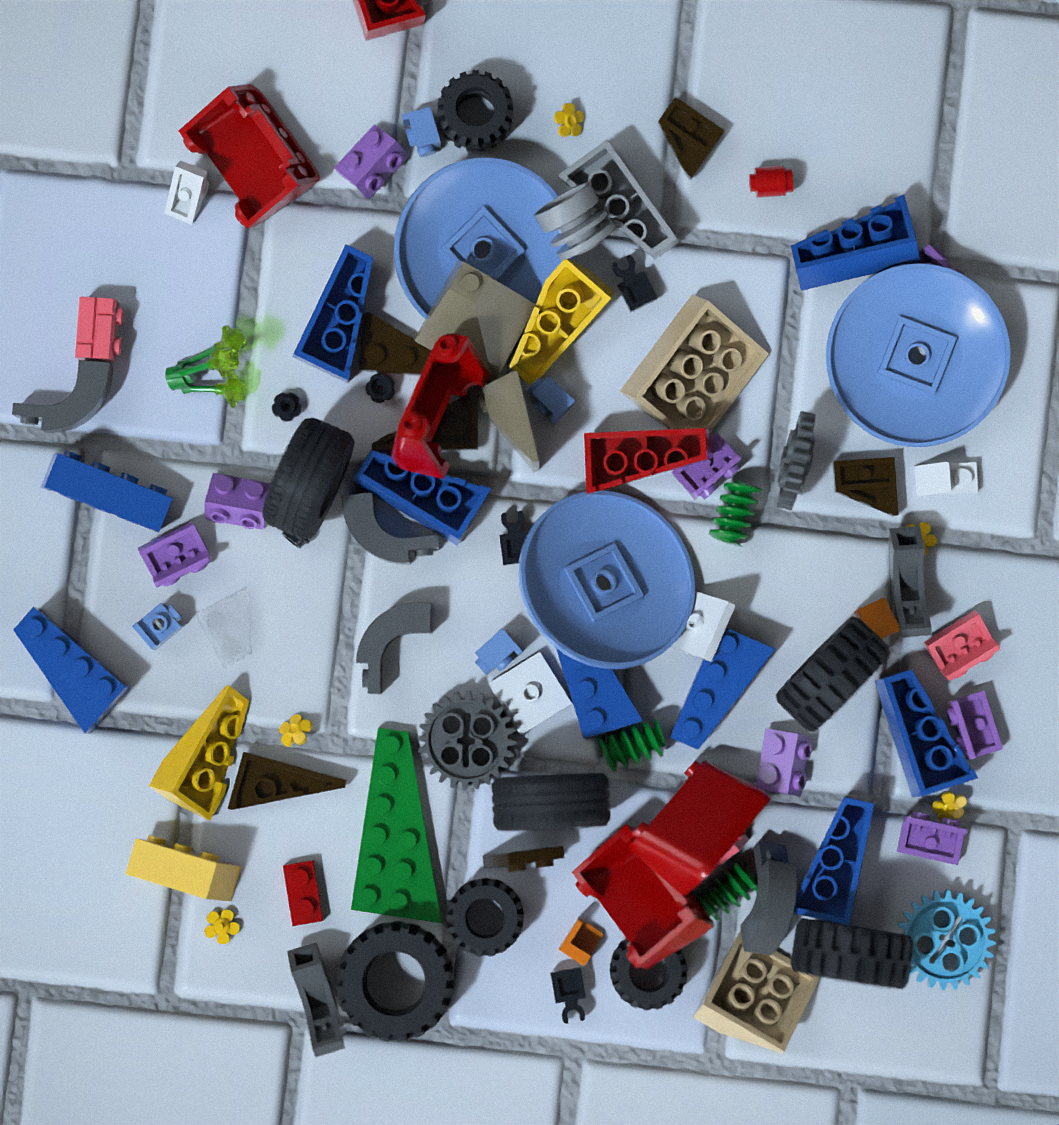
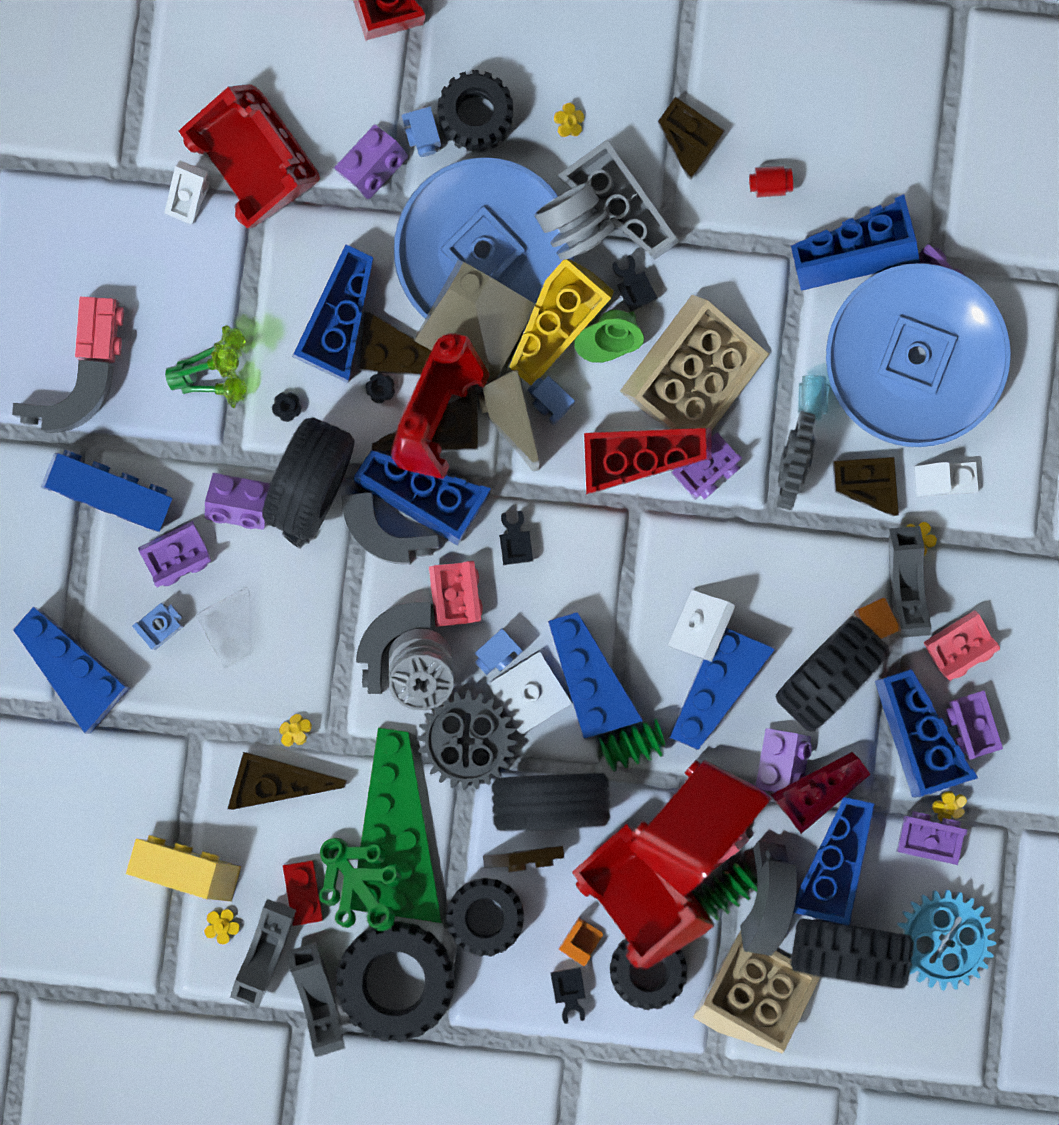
yellow wedge [149,685,249,821] -> none
medium blue dish [518,491,695,669] -> none
green piece [709,480,762,547] -> none
none -> dark grey arch [230,899,296,1009]
none -> green plant [319,838,401,931]
none -> light grey wheel [389,629,454,710]
none -> coral bracket [429,561,483,627]
none -> bright green piece [575,309,644,363]
none -> dark red wing [771,751,871,834]
none -> clear light blue brick [798,375,829,420]

